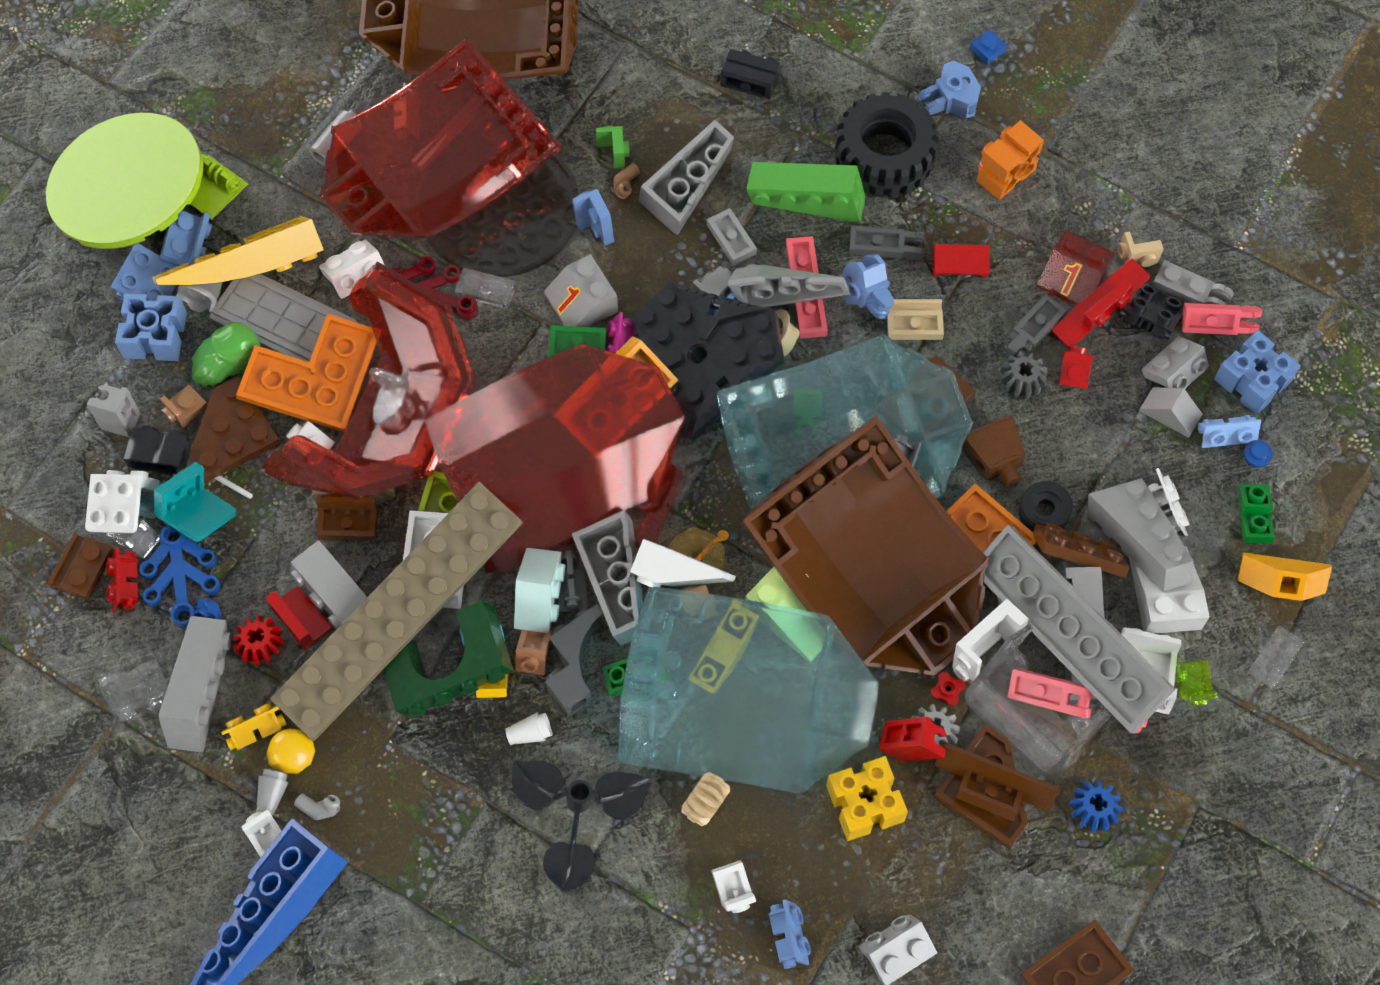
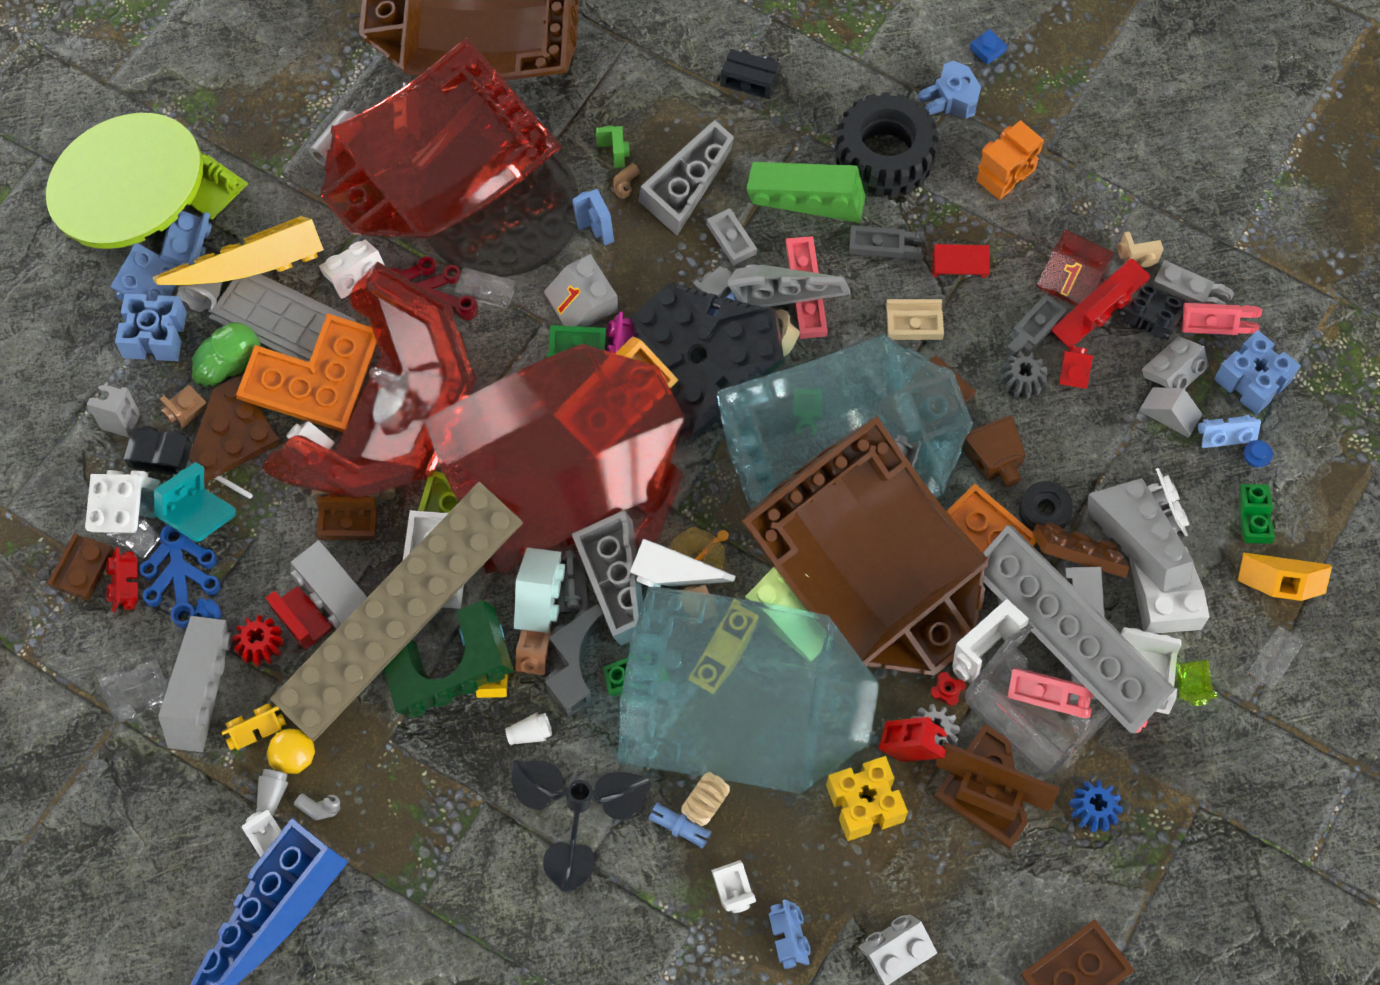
medium blue hinge [841,254,895,319] -> none
none -> medium blue pin [649,802,712,849]

